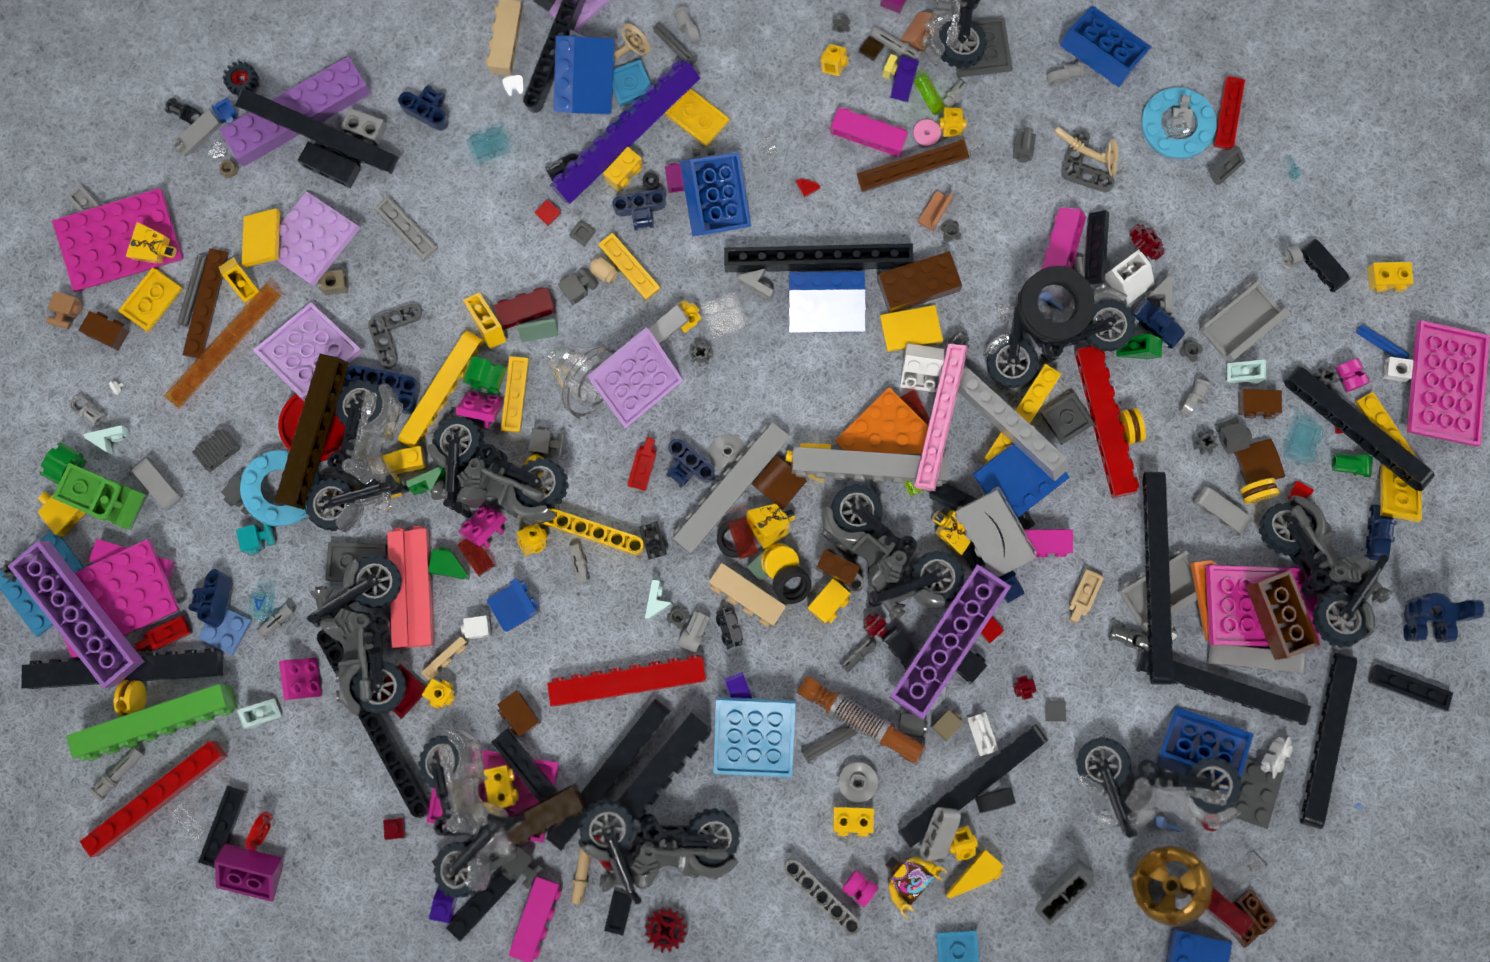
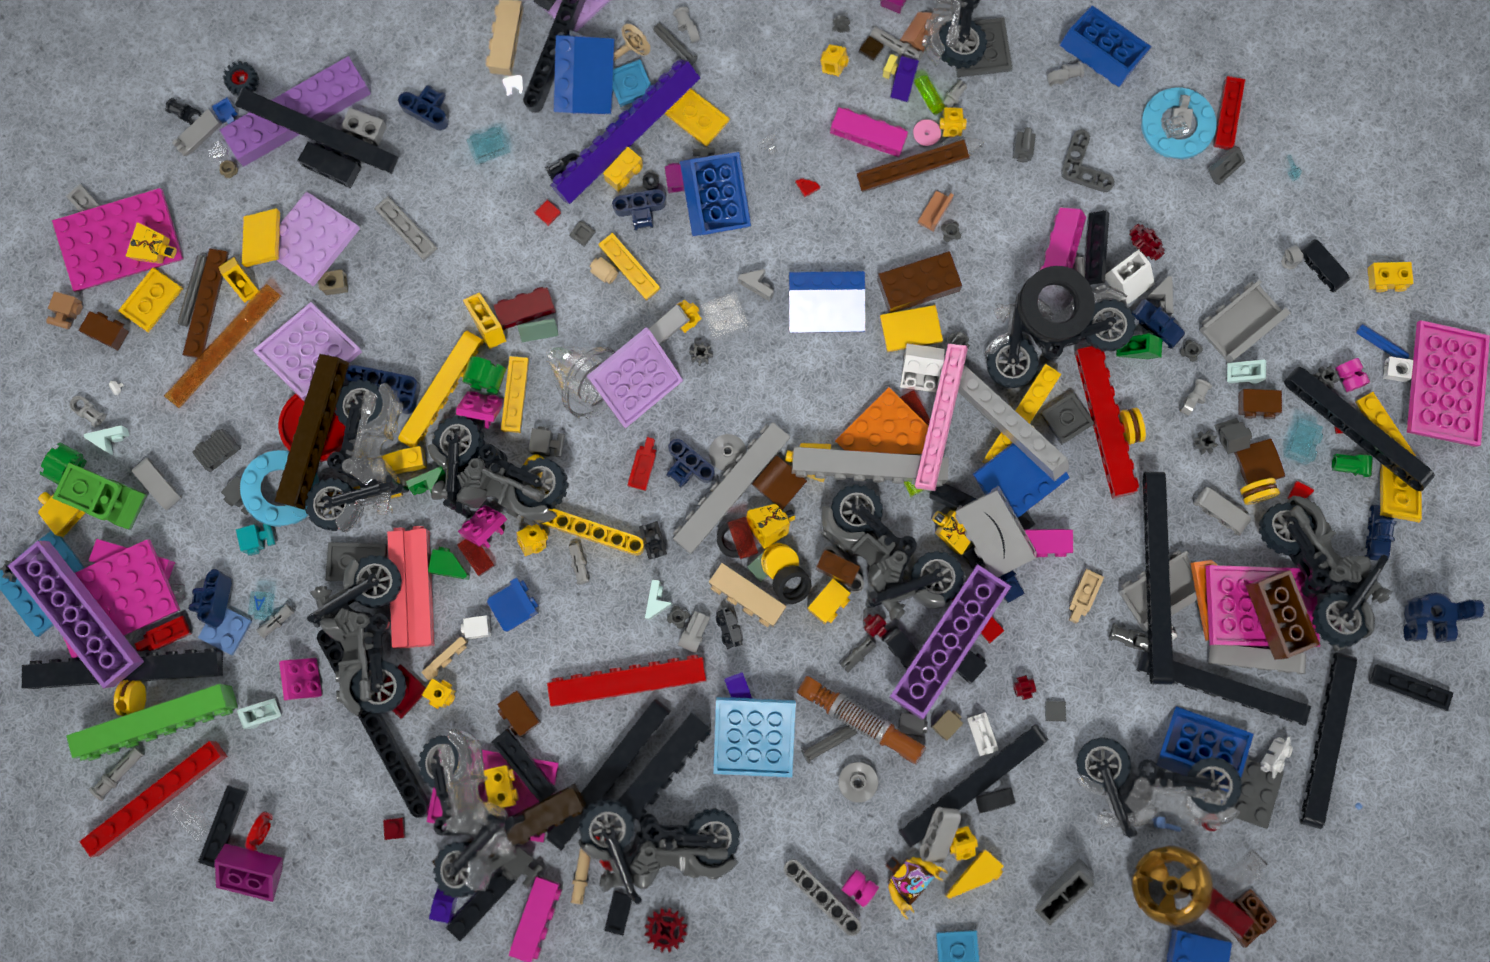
dark grey beam [368,304,422,369] -> none
dark grey brick [558,268,598,306] -> none
black brick [724,243,914,273] -> none
yellow brick [833,807,874,837] -> none
medium blue hand [1038,292,1063,311] -> none
tan dish [1053,126,1118,177] -> none

